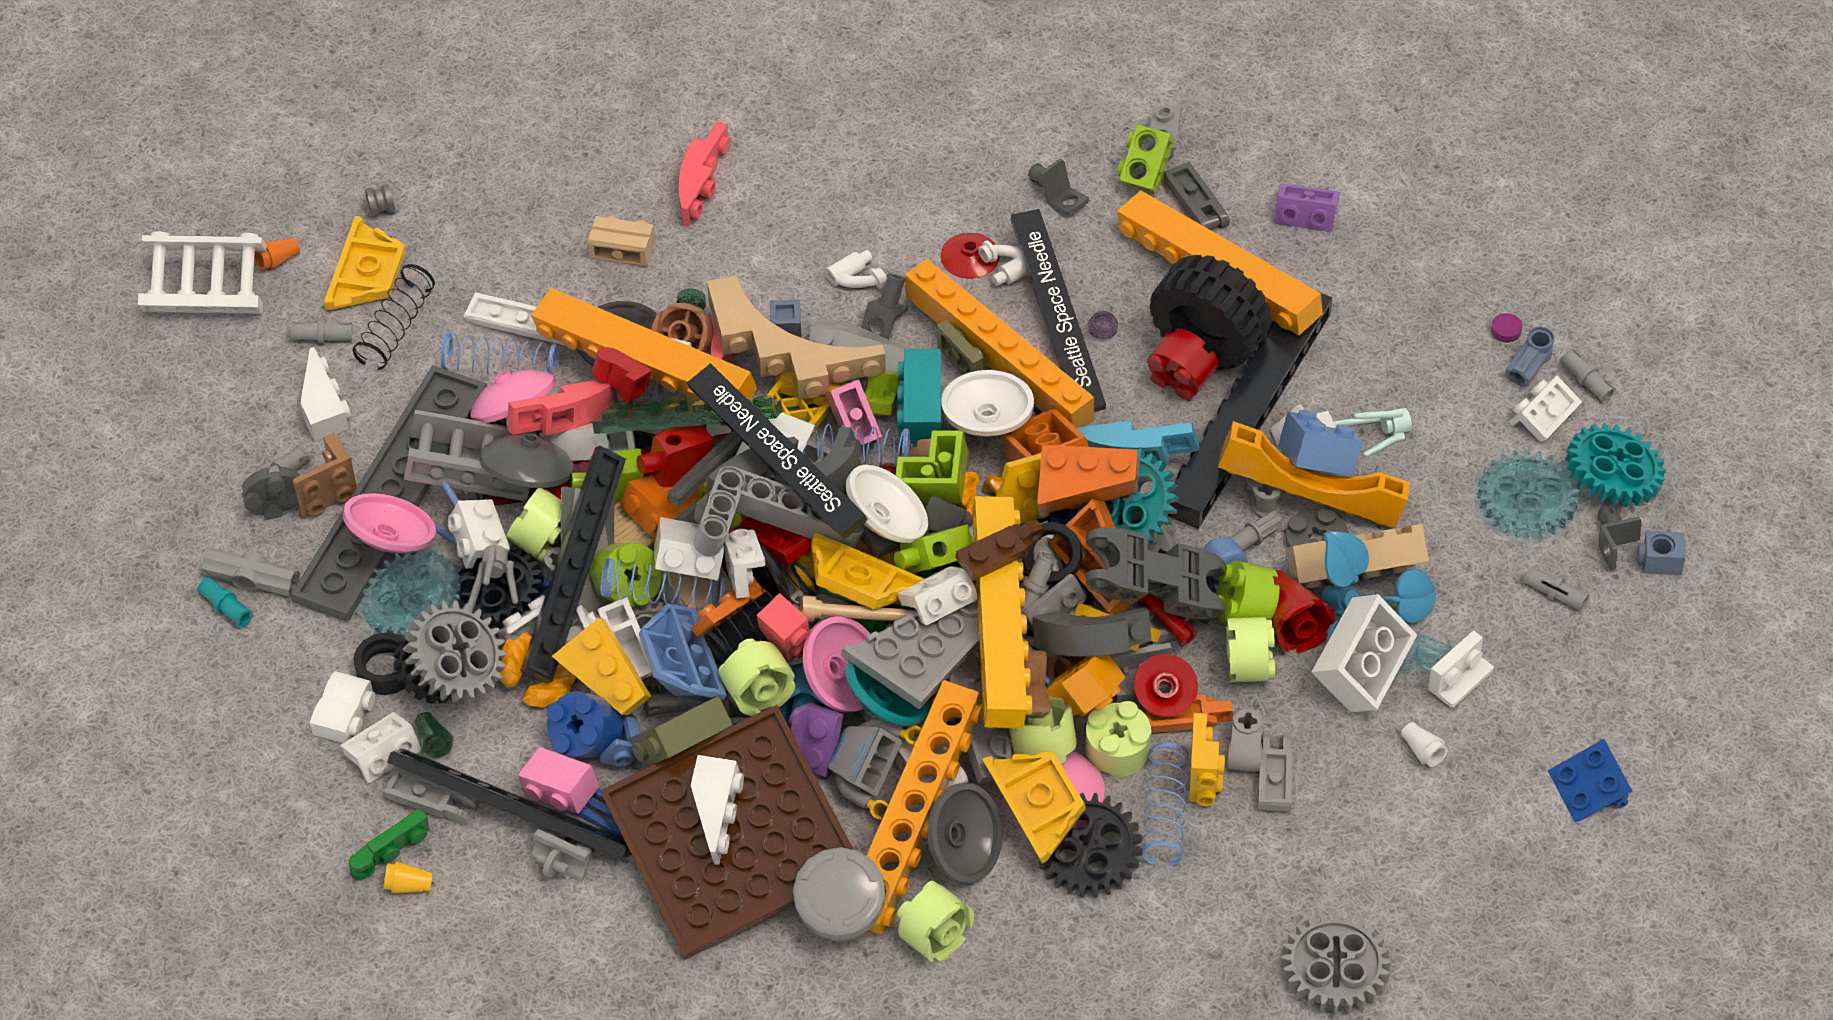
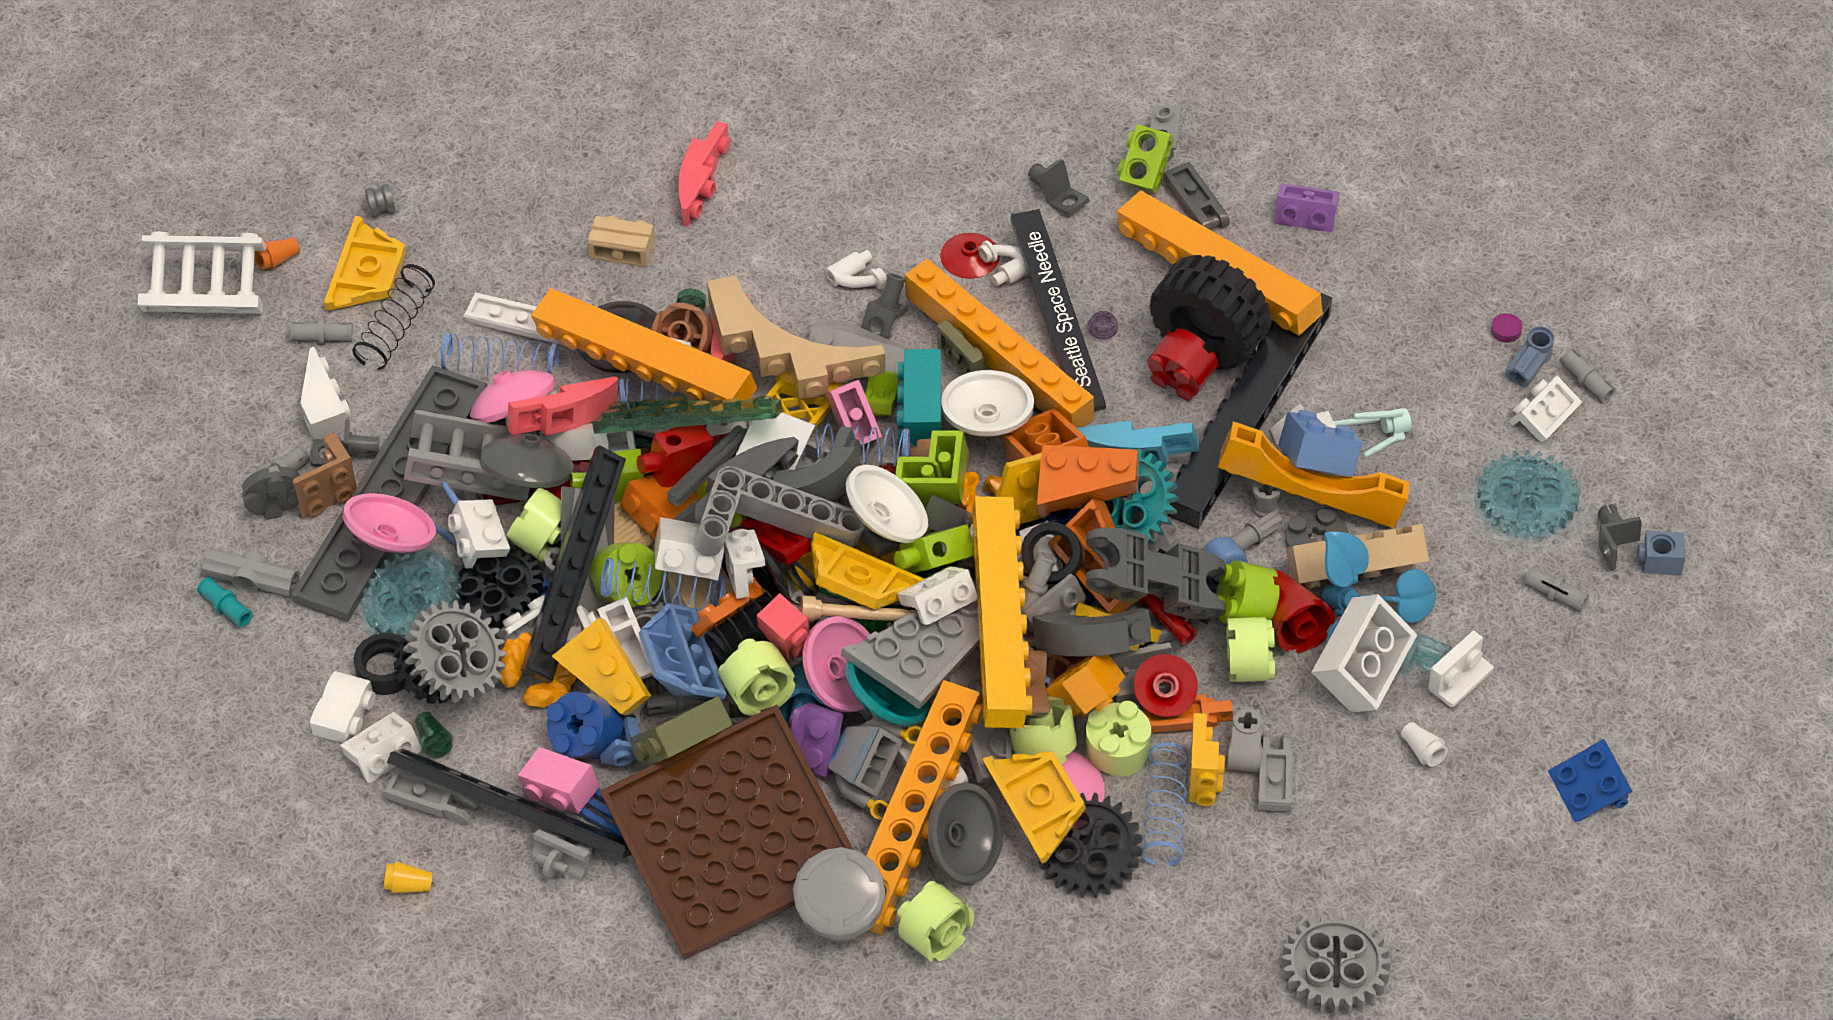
green hinge [348,809,430,881] -> none
light grey plant [468,545,518,613] -> none
red leg [592,347,652,403] -> none
black tile [687,363,867,540] -> none
white slope [691,755,744,865] -> none
sand blue brick [770,299,802,338] -> none
reddish brown hinge [955,519,1043,581] -> none
teal gear [1565,423,1666,507] -> none
none -> dark grey bracket [311,420,380,467]

